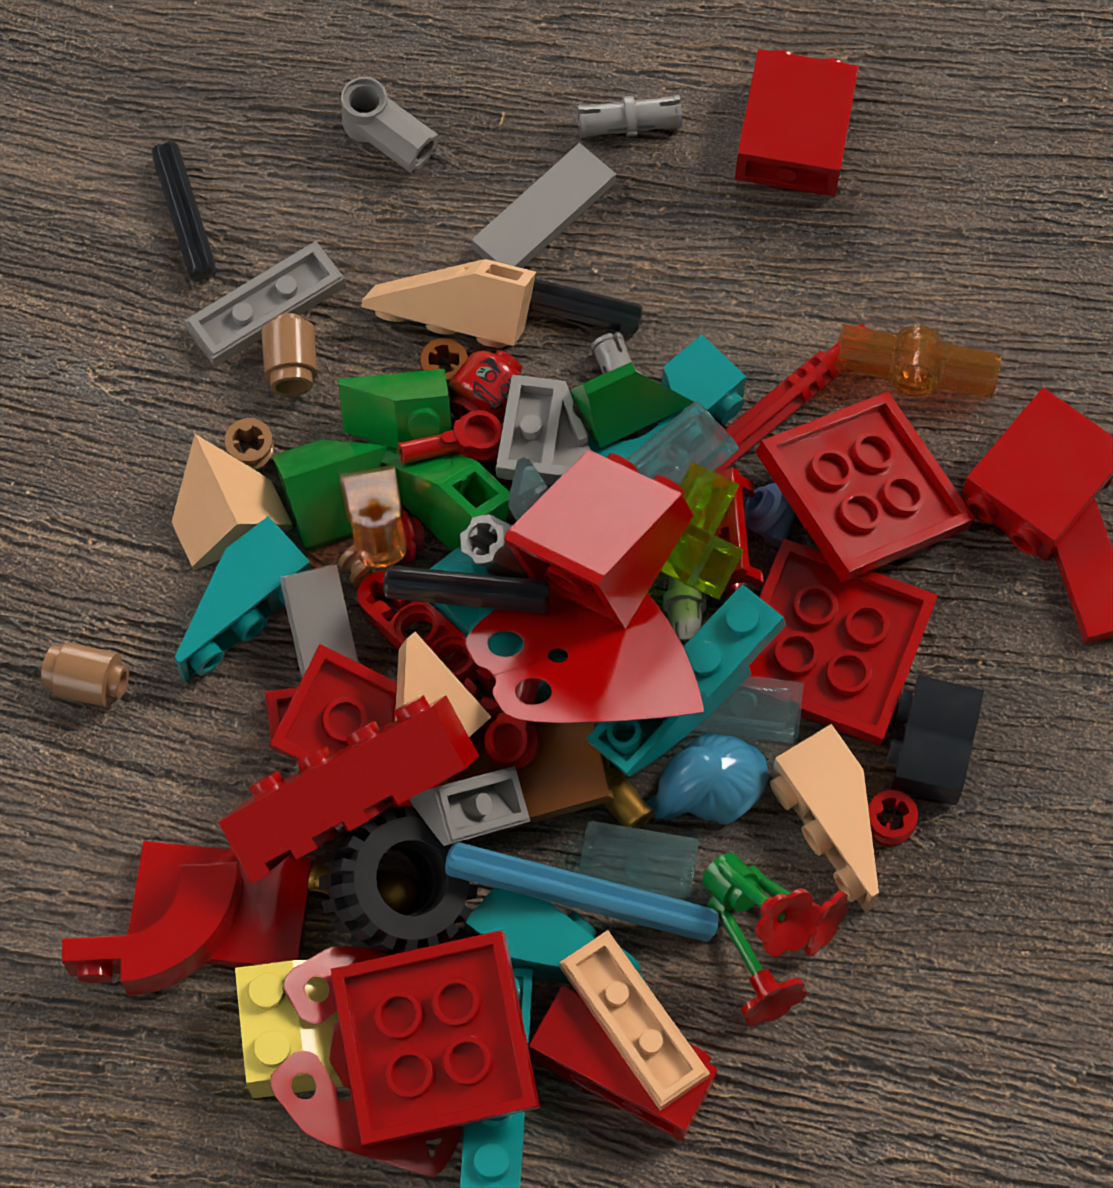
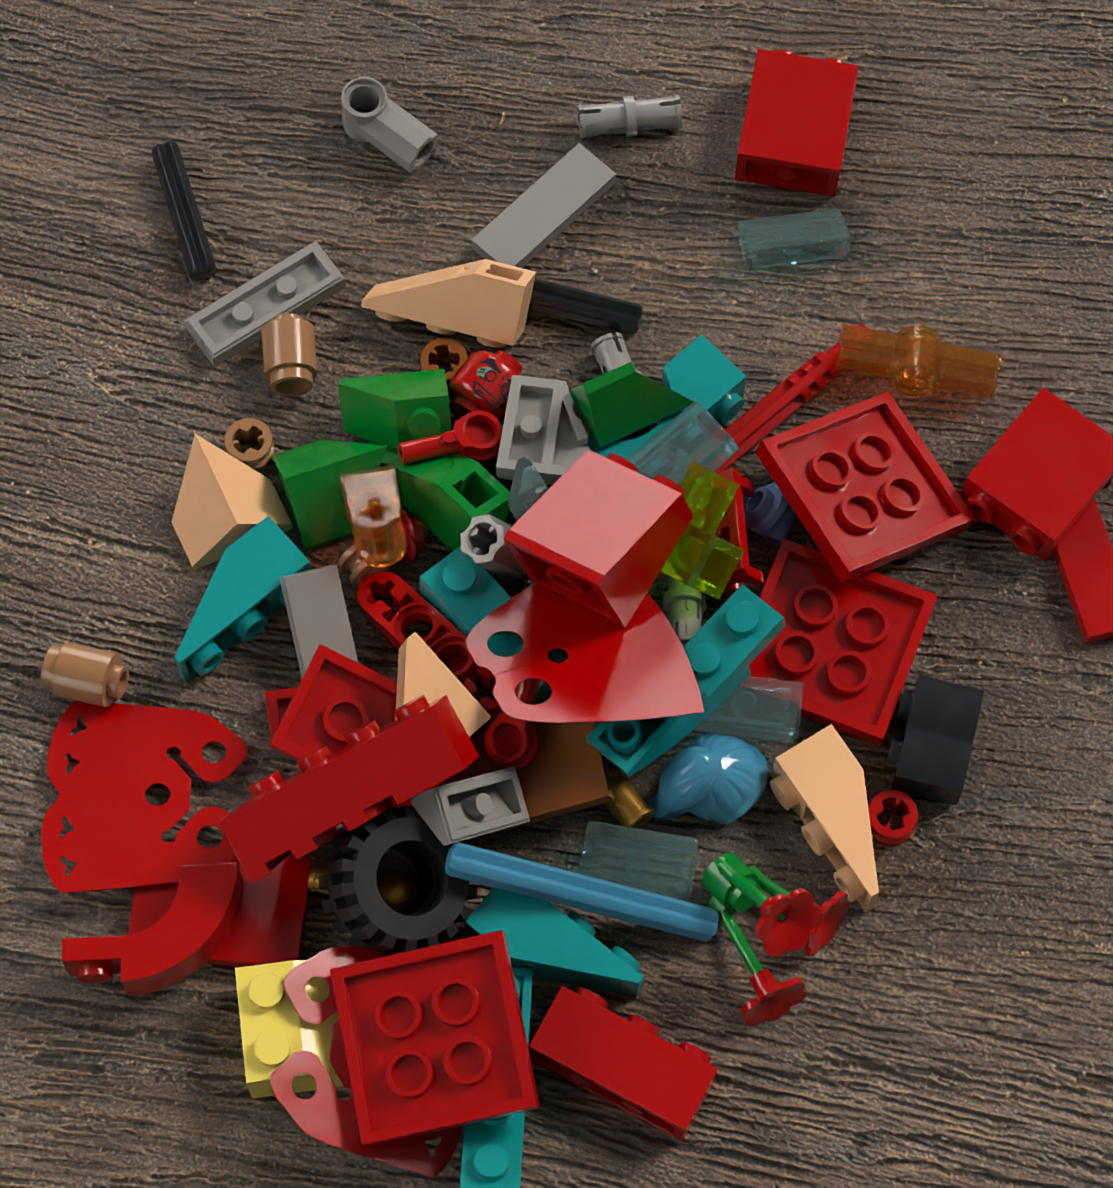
black axle [383,565,550,613] -> none
light nougat tile [559,930,710,1111] -> none
none -> red piece [41,701,248,893]
none -> clear light blue slope [737,208,851,270]

